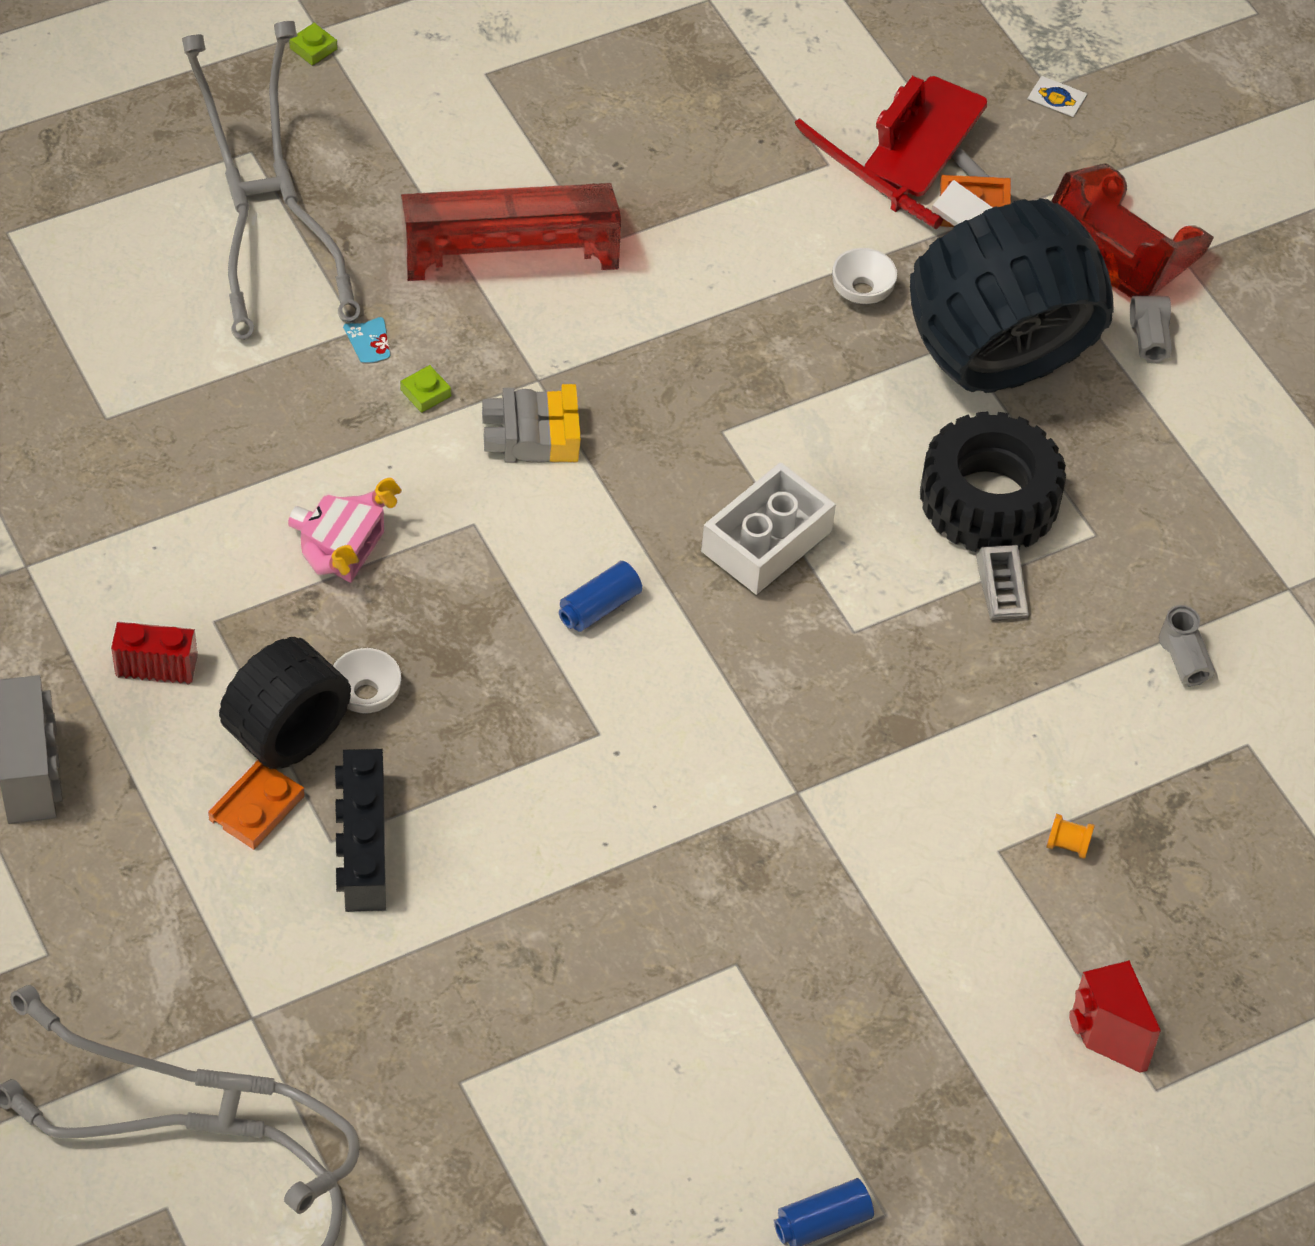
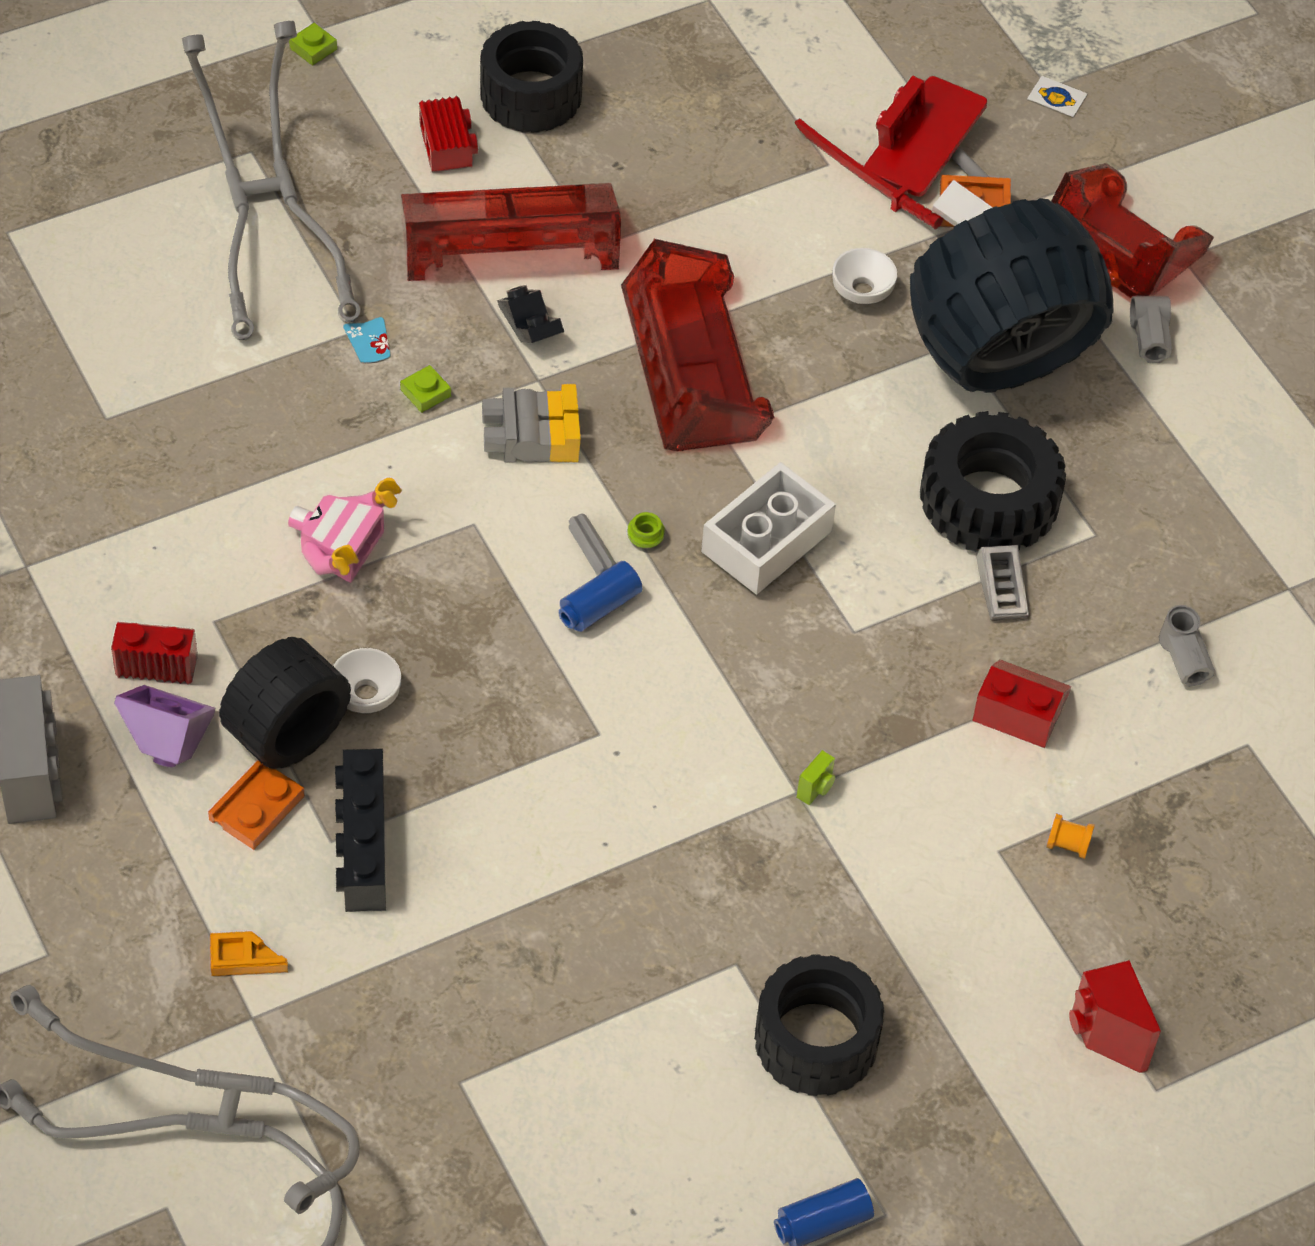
none -> medium lavender slope [114,685,216,767]
none -> light orange tile [210,931,288,976]
none -> red brick [419,96,478,172]
none -> black tyre [480,21,583,132]
none -> black slope [497,285,564,343]
none -> light grey axle [569,514,616,576]
none -> clear red windscreen [621,238,775,451]
none -> lime plate [627,512,665,548]
none -> black tyre [754,954,884,1096]
none -> lime plate [796,750,835,805]
none -> red slope [972,659,1072,748]

